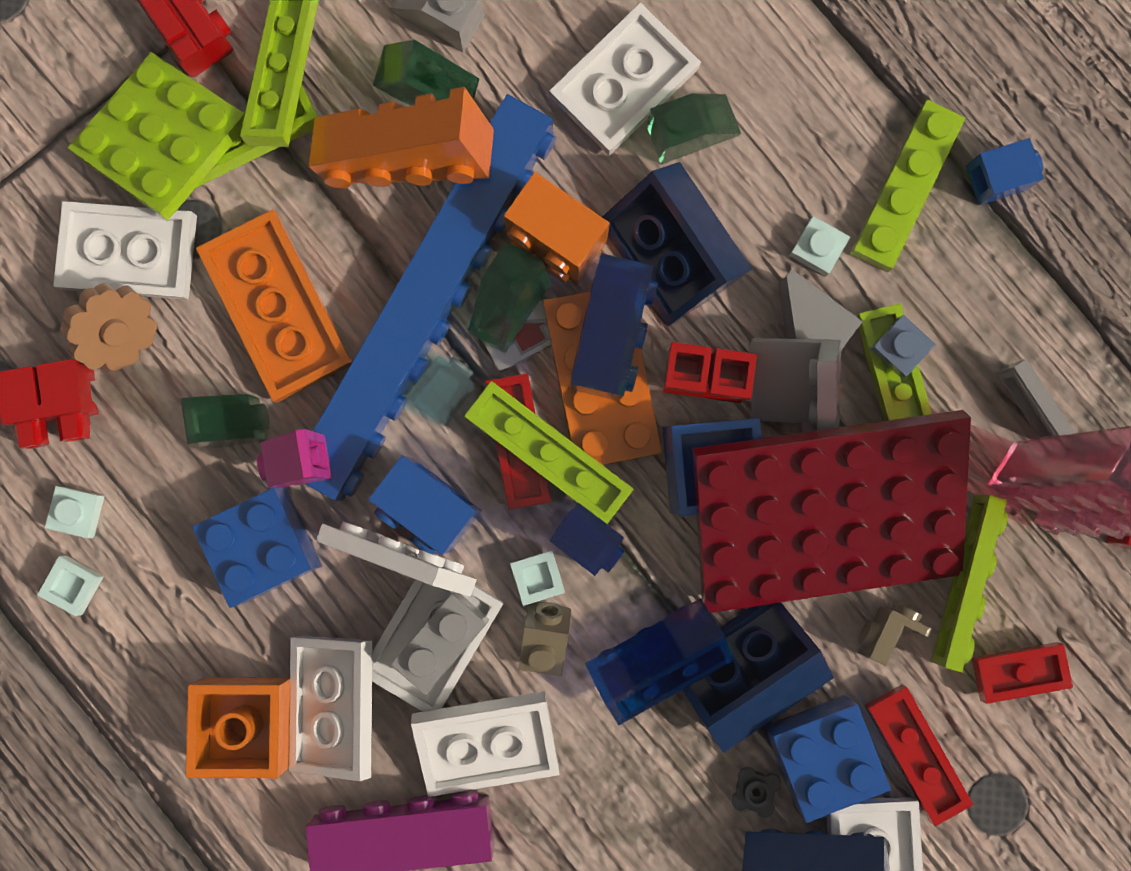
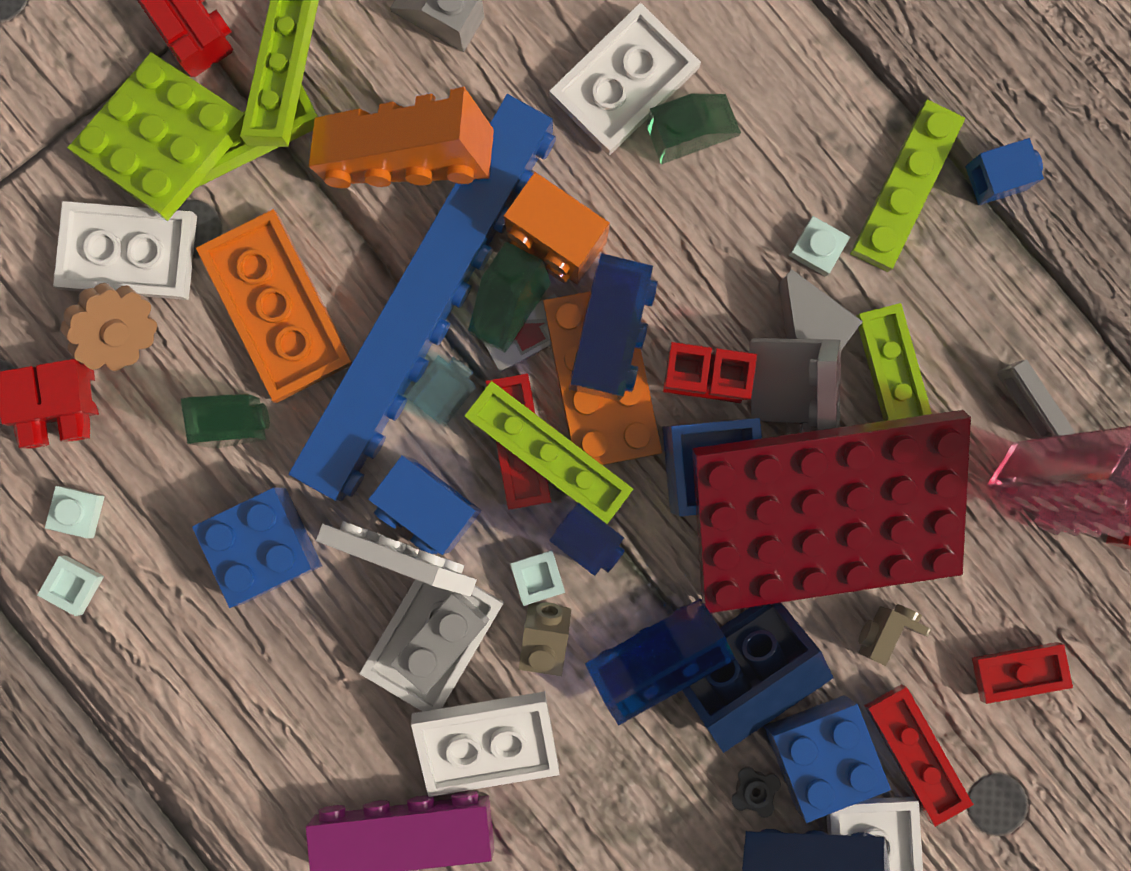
orange brick [186,677,290,779] -> none
dark pink slope [257,429,332,488] -> none
white plate [289,636,372,781] -> none
clear green slope [373,39,480,106] -> none
dark blue slope [602,162,752,326] -> none
sand blue plate [869,314,936,378] -> none
lime plate [931,495,1008,673] -> none

